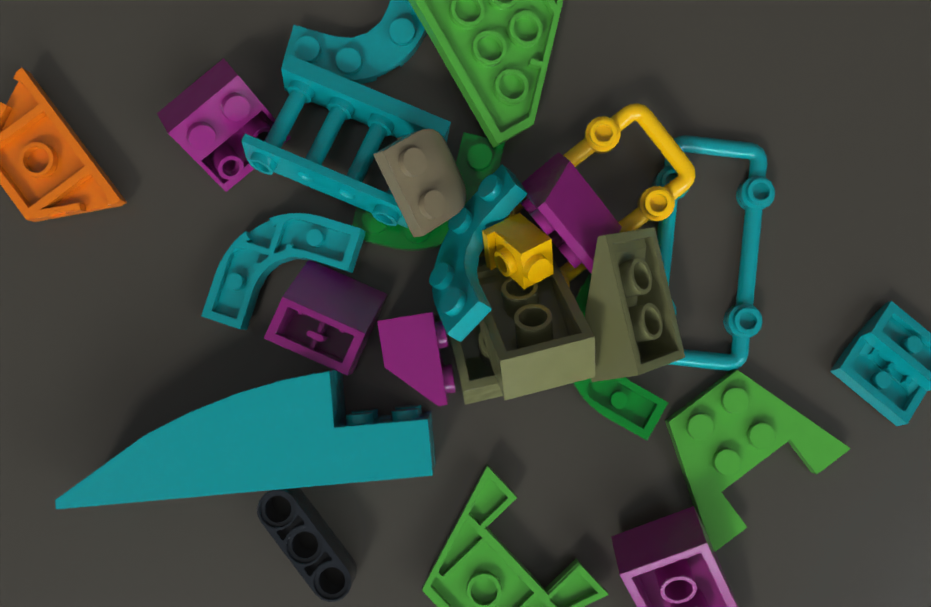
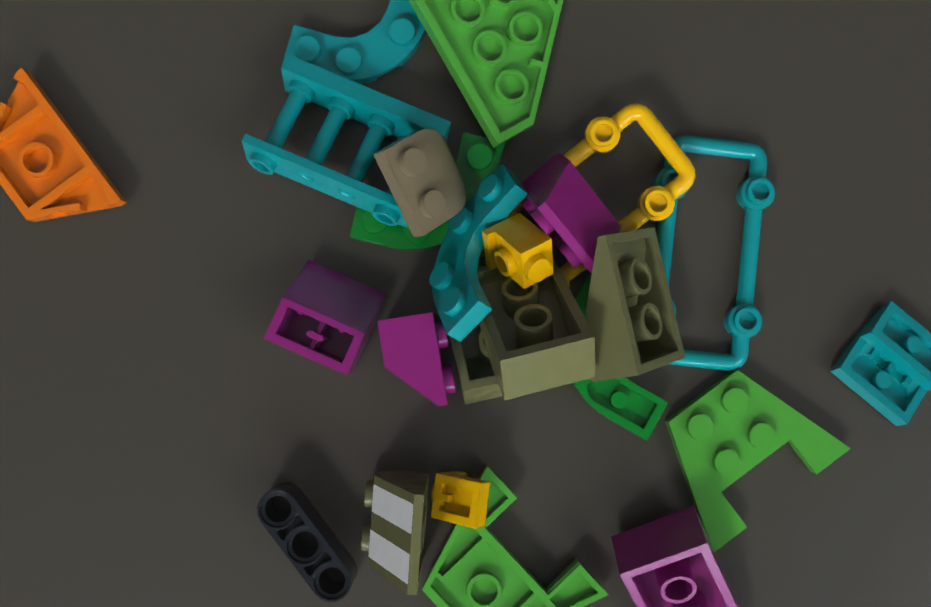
teal slope [55,369,436,509] -> none
magenta slope [156,58,291,192] -> none
teal plate [201,213,366,330] -> none
none -> olive slope [361,469,430,595]
none -> yellow bracket [431,471,490,529]

